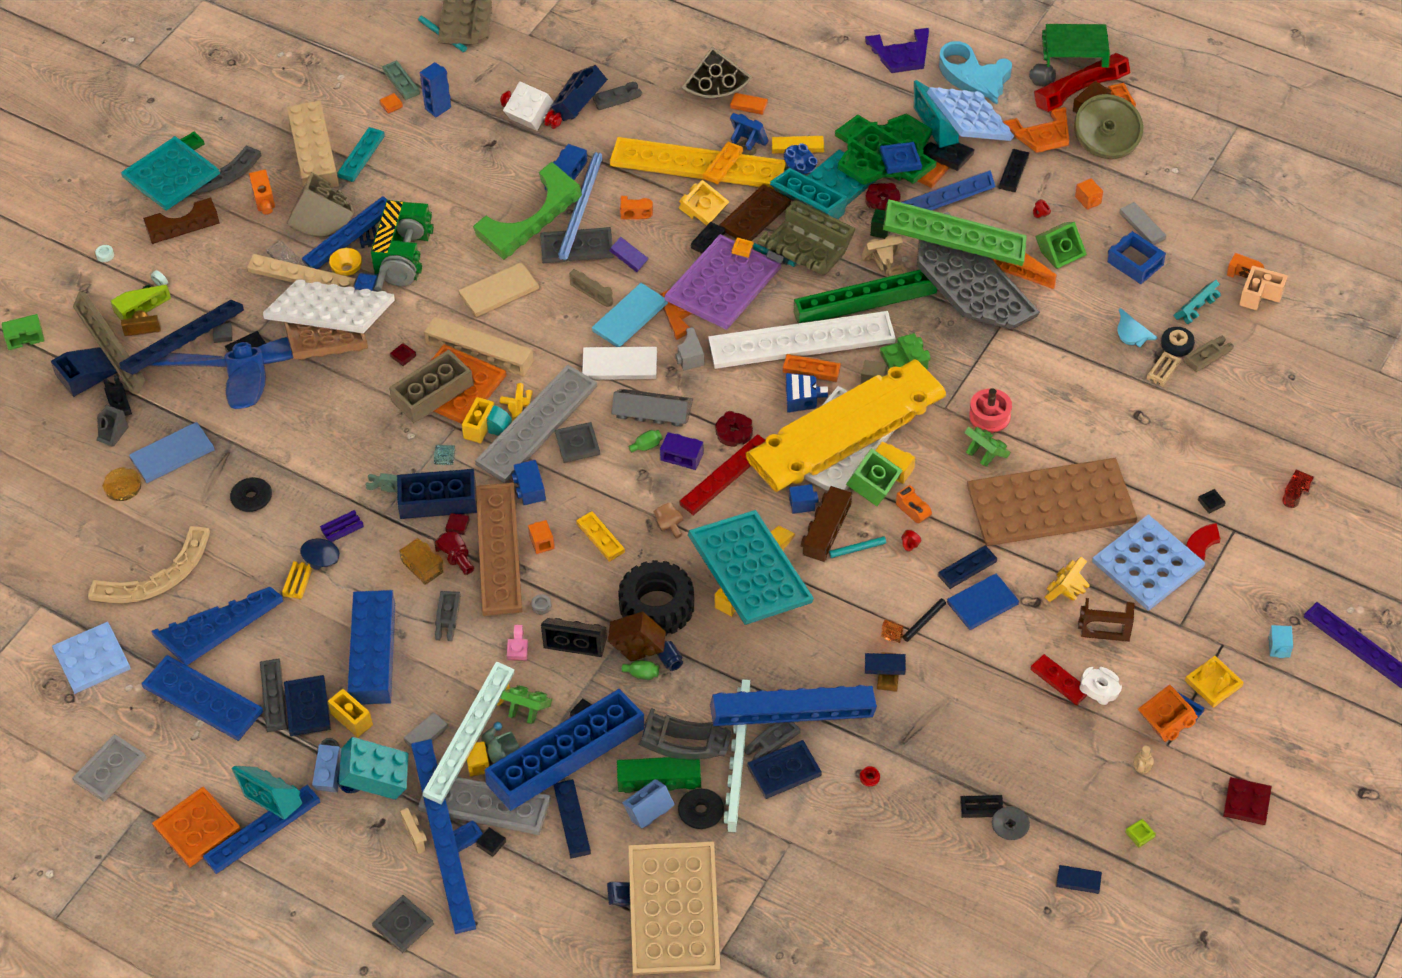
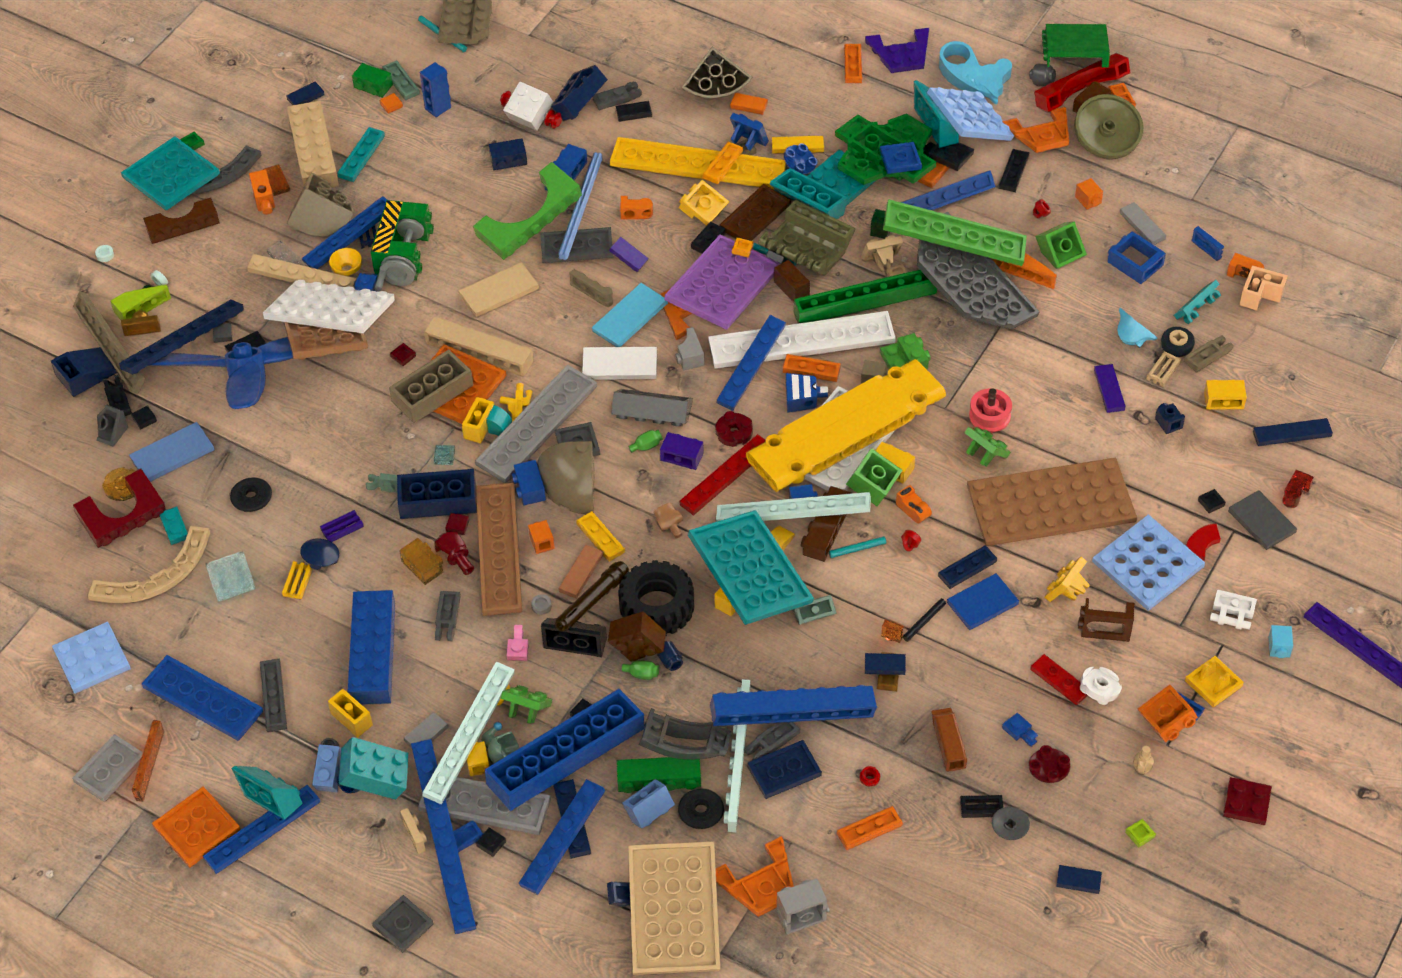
bright green brick [1,314,45,350] -> none
blue wing [151,587,283,666] -> none
dark blue plate [284,675,331,737] -> none
dark red plate [865,183,901,212] -> none
none -> dark red arch [73,469,166,548]
none -> black tile [131,405,157,430]
none -> clear orange tile [132,720,164,802]
none -> teal plate [160,506,188,545]
none -> clear light blue plate [205,551,256,602]
none -> clear orange tile [263,164,290,196]
none -> dark blue tile [286,81,325,106]
none -> green brick [352,63,393,98]
none -> dark blue brick [489,138,527,171]
none -> blue plate [519,779,605,895]
none -> dark tan brick [537,441,595,515]
none -> dark brown cylinder [555,561,629,632]
none -> nougat tile [559,545,603,599]
none -> black tile [616,101,652,122]
none -> light aqua plate [716,492,871,522]
none -> orange wing [716,836,794,917]
none -> blue plate [717,315,786,411]
none -> reddish brown brick [774,260,810,302]
none -> light grey brick [777,879,830,935]
none -> sand green slope [793,595,837,625]
none -> orange tile [837,806,903,851]
none -> orange tile [844,44,862,83]
none -> dark orange piece [931,708,967,772]
none -> blue plate [1002,713,1038,747]
none -> dark red dish [1029,745,1070,783]
none -> dark purple tile [1094,364,1126,413]
none -> dark blue brick [1155,403,1185,434]
none -> blue tile [1192,226,1224,261]
none -> yellow brick [1204,380,1247,409]
none -> white plate [1210,590,1257,630]
none -> dark grey tile [1228,490,1297,550]
none -> dark blue tile [1253,418,1333,446]

